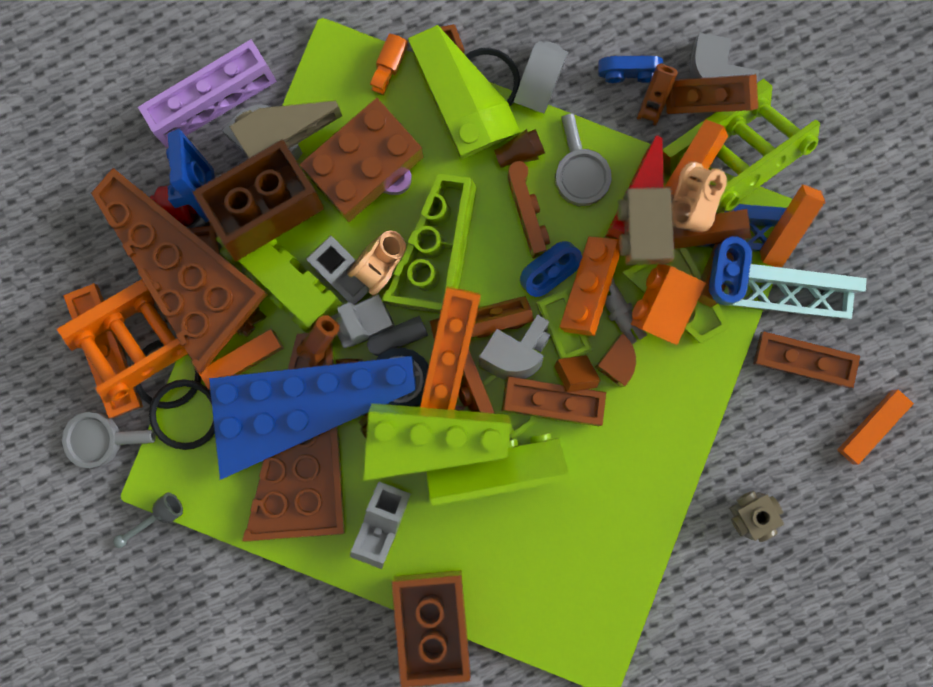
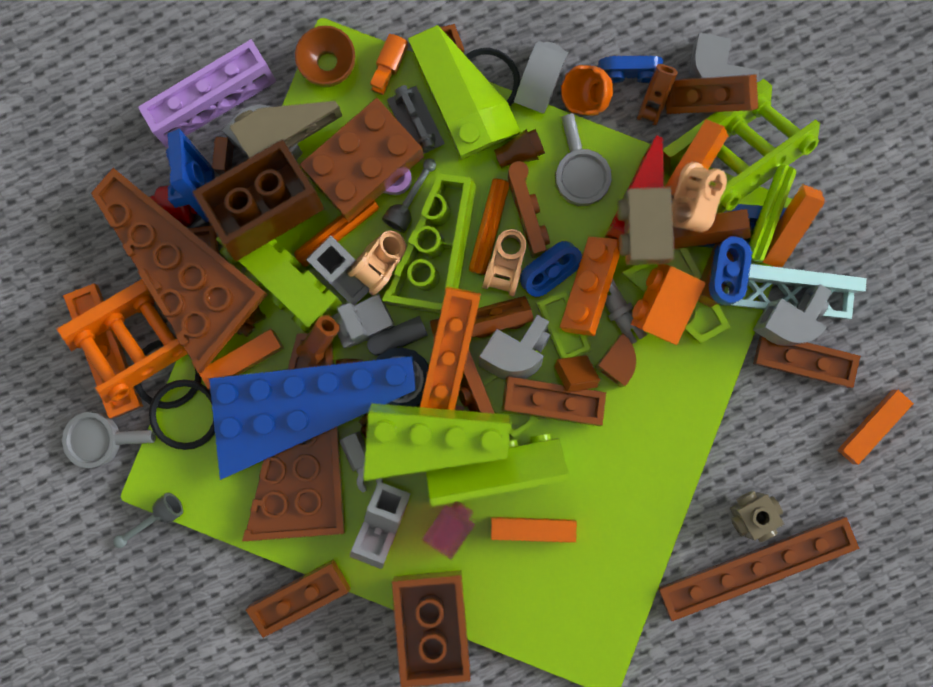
none -> dark orange tile [212,137,234,176]
none -> dark orange plate [246,559,351,638]
none -> orange axle [294,200,379,267]
none -> dark orange piece [295,25,356,87]
none -> light grey bar [339,431,383,493]
none -> hinge [382,159,436,233]
none -> dark grey hinge [387,85,445,154]
none -> clear pink brick [422,501,475,560]
none -> orange axle [469,178,509,275]
none -> light nougat piece [482,229,526,297]
none -> orange piece [491,517,577,543]
none -> orange hair [561,65,613,116]
none -> dark orange plate [658,516,860,621]
none -> lime axle [749,164,797,262]
none -> light grey brick [753,284,832,346]

